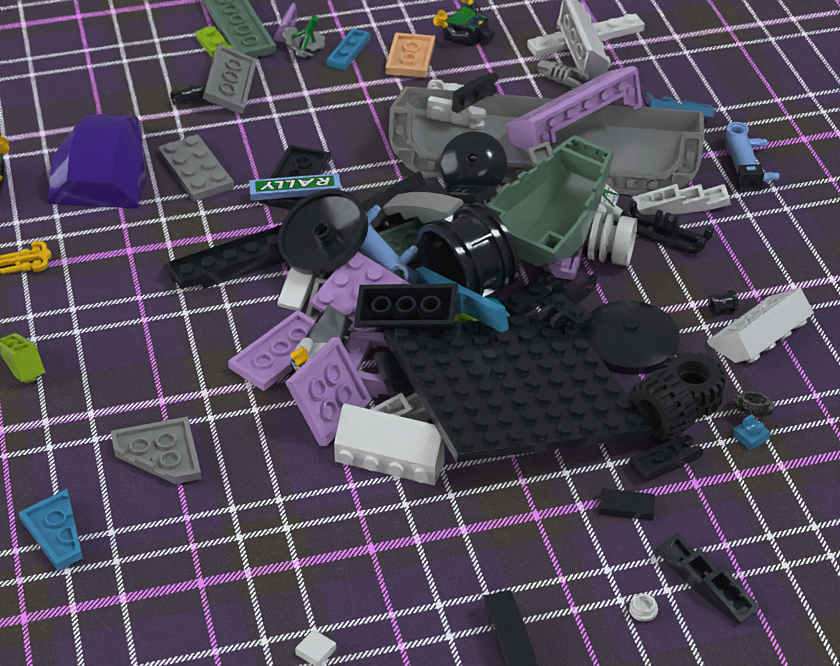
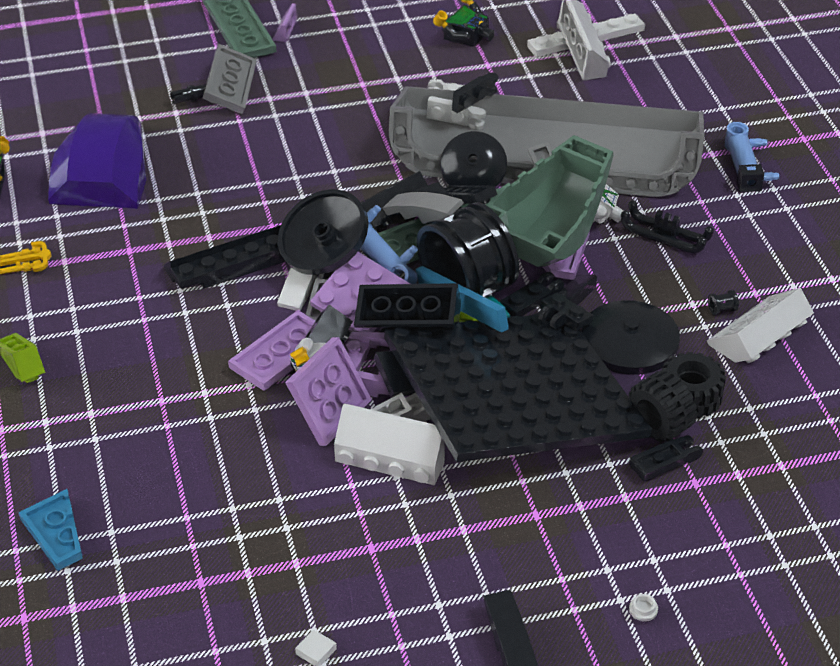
light grey plate [111,416,202,484] -> none
light grey plate [158,134,234,202] -> none
lime hinge [195,26,234,58] -> none
tile [249,173,341,201] -> none
black tile [259,145,331,209] -> none
light grey plant [282,16,325,58] -> none
dark azure tile [326,29,371,71] -> none
light nougat plate [386,33,435,78] -> none
lavender windscreen [506,66,643,153] -> none
light grey hinge [537,59,590,89] -> none
white wheel [587,211,637,267] -> none
black tile [599,488,655,520] -> none
white slope [634,184,731,215] -> none
dark azure wing [645,93,715,120] -> none
black slope [655,532,760,625] -> none
clear smoke gear [733,391,775,417] -> none
dark azure tile [733,415,771,451] -> none

